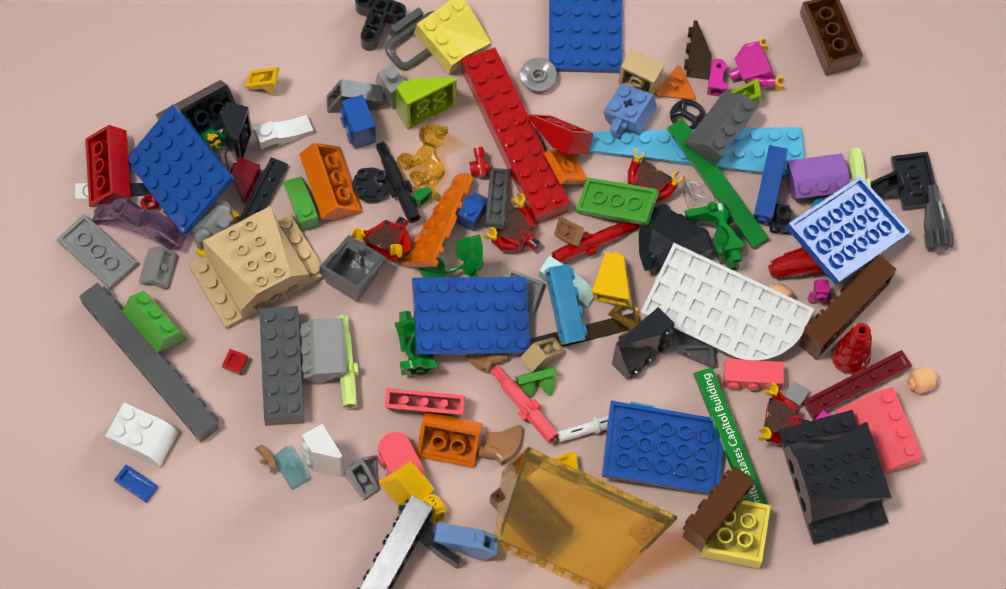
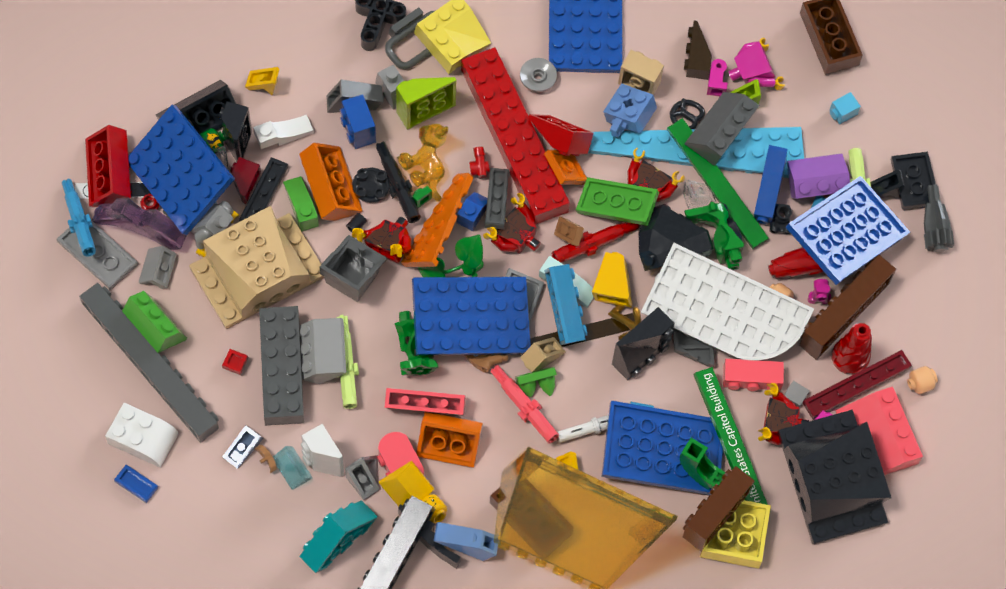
medium nougat arm [478,425,522,465] -> none
orange piece [655,66,696,100] -> none
none -> dark azure piece [61,179,96,257]
none -> slope [222,425,263,469]
none -> teal brick [299,500,378,573]
none -> black hinge [346,213,367,232]
none -> green arch [680,438,725,490]
none -> medium azure brick [830,92,861,125]

